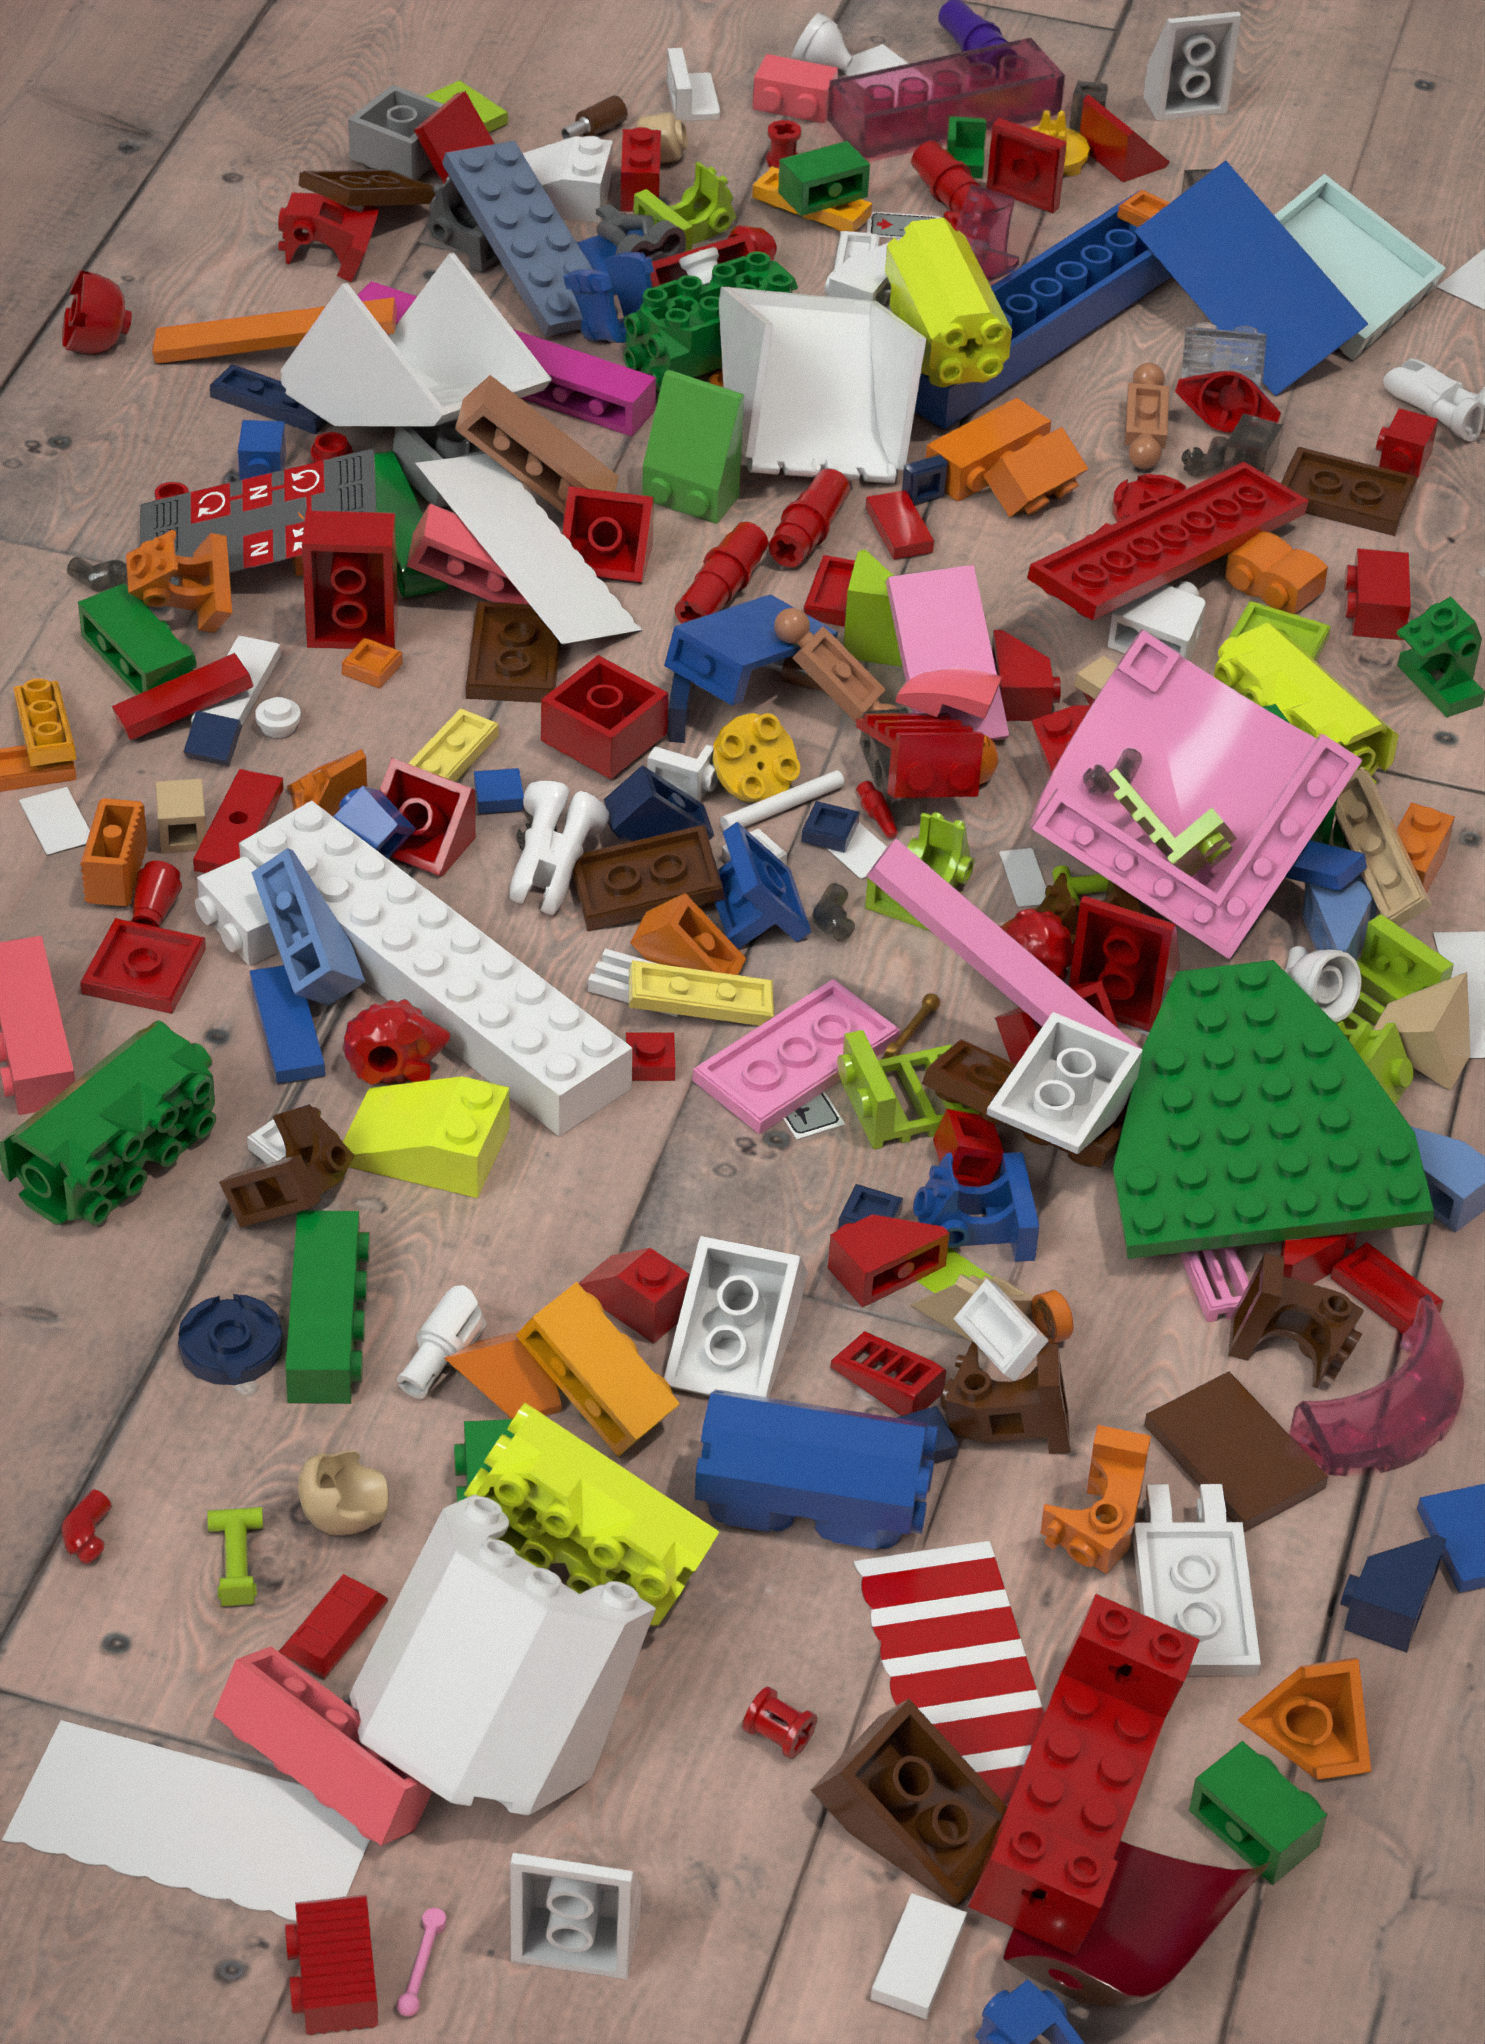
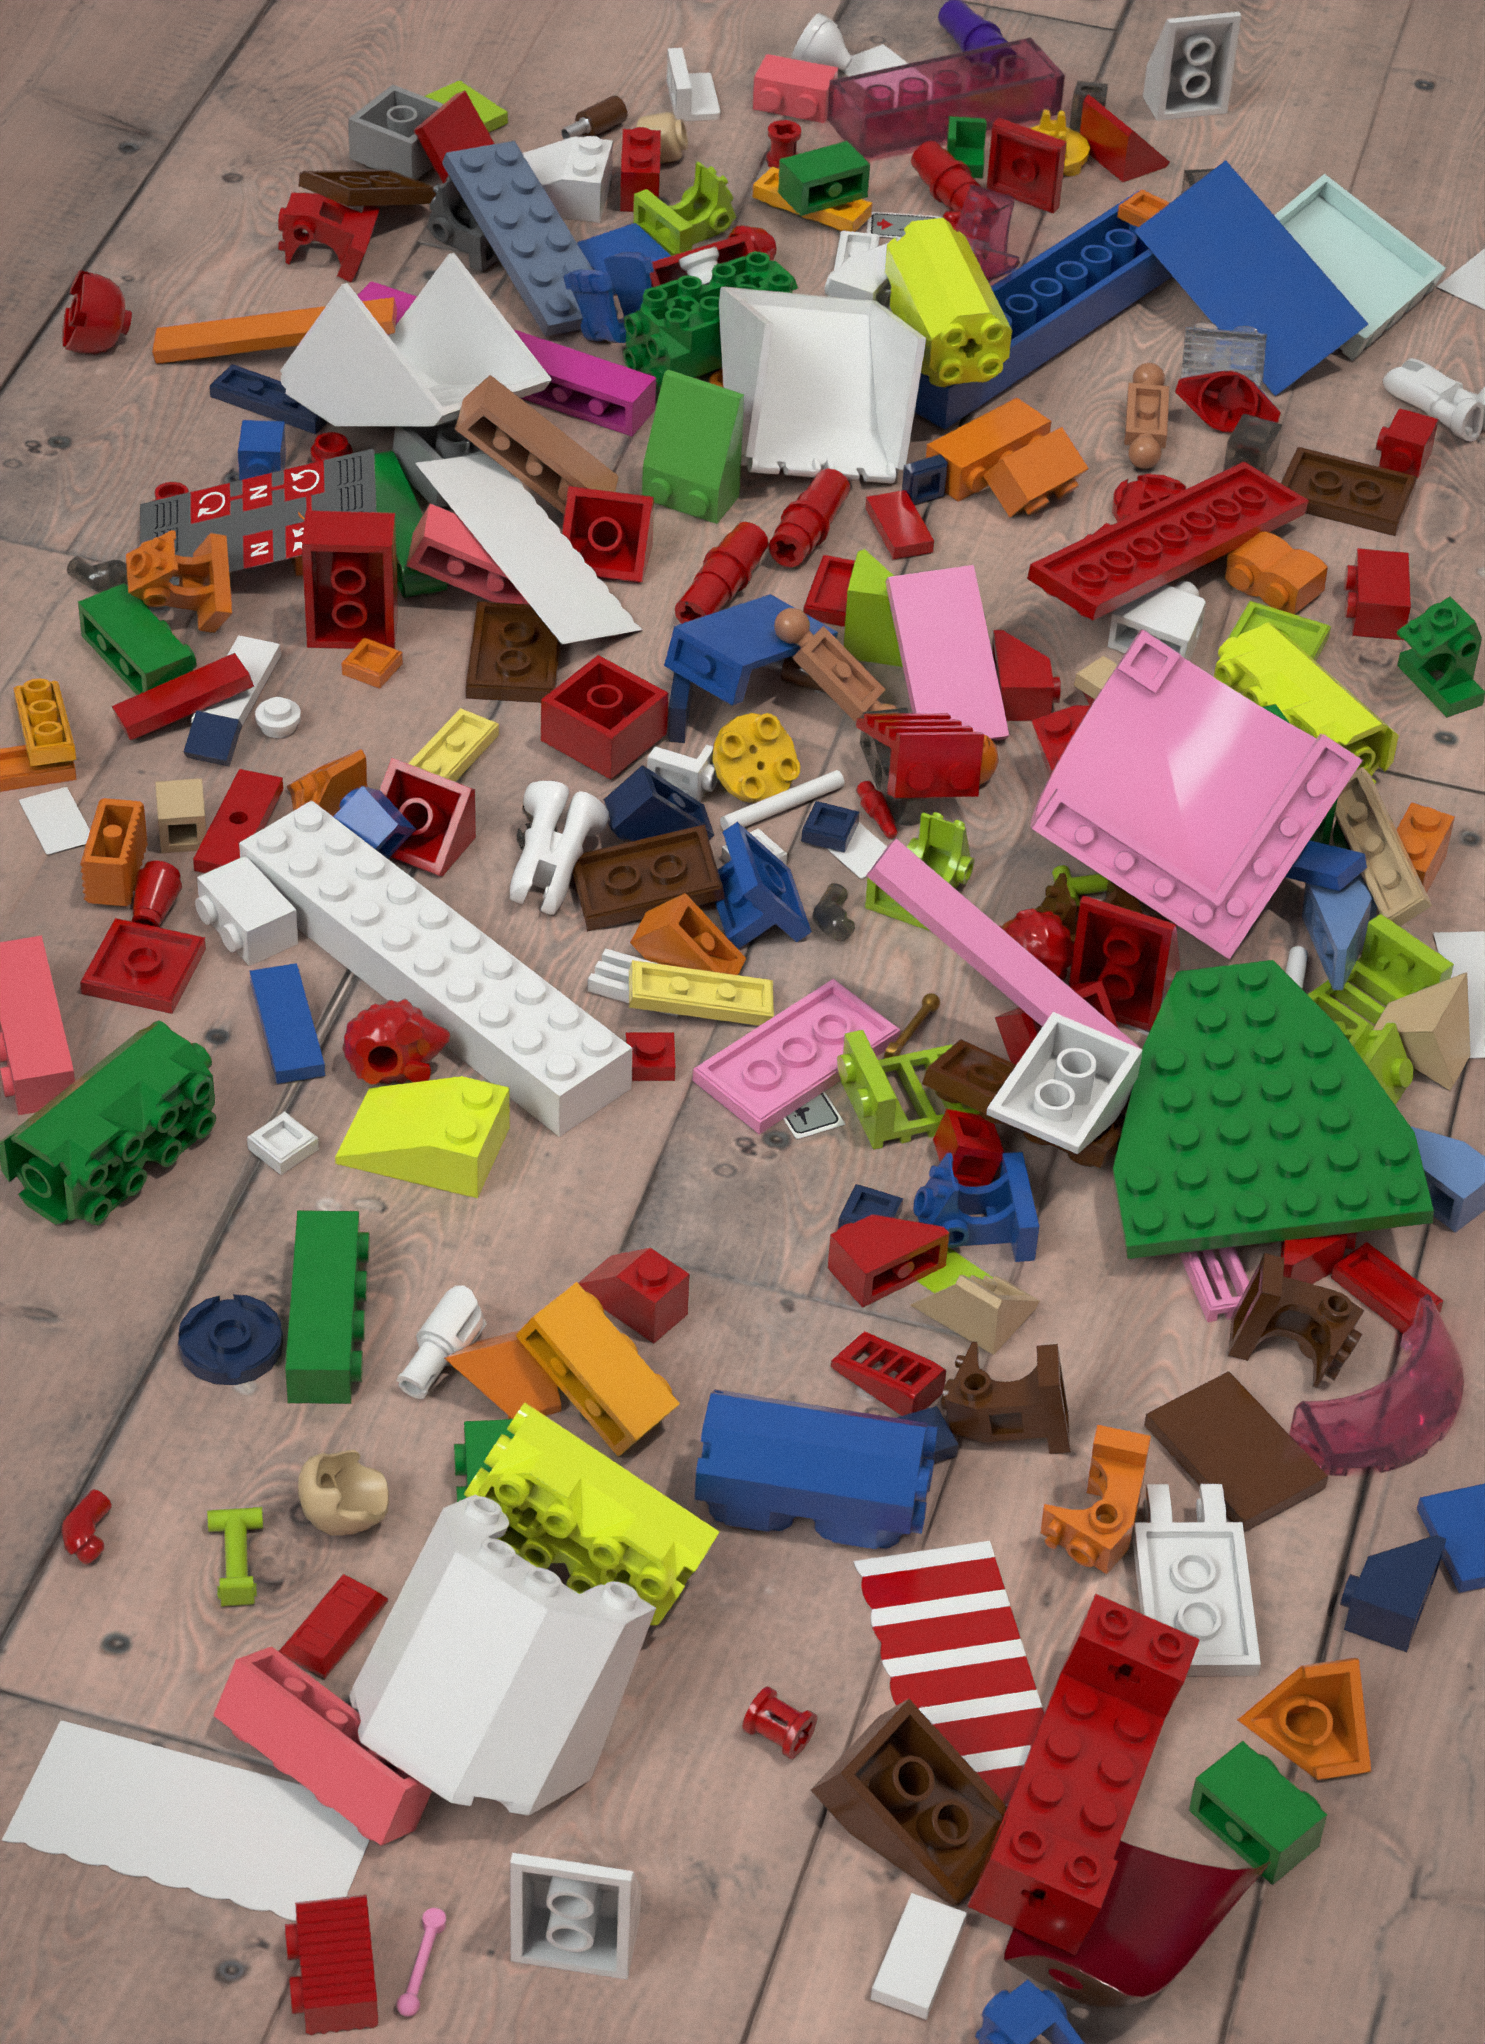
reddish brown tile [219,1104,355,1228] -> none
medium blue slope [251,848,365,1006] -> none
blue tile [474,768,524,814] -> none
dark grey piece [596,204,686,262] -> none
white slope [664,1236,808,1398] -> none
coral brick [895,668,1002,719] -> none
white tile [954,1279,1049,1381] -> none
white sticker [999,848,1046,907] -> none
orange tile [1031,1290,1074,1344] -> none
clear smoke arm [1083,748,1143,797] -> none
lime plate [1109,768,1237,877] -> none
clear smoke arm [1181,436,1231,477] -> none
white helmet [1284,949,1361,1023] -> none

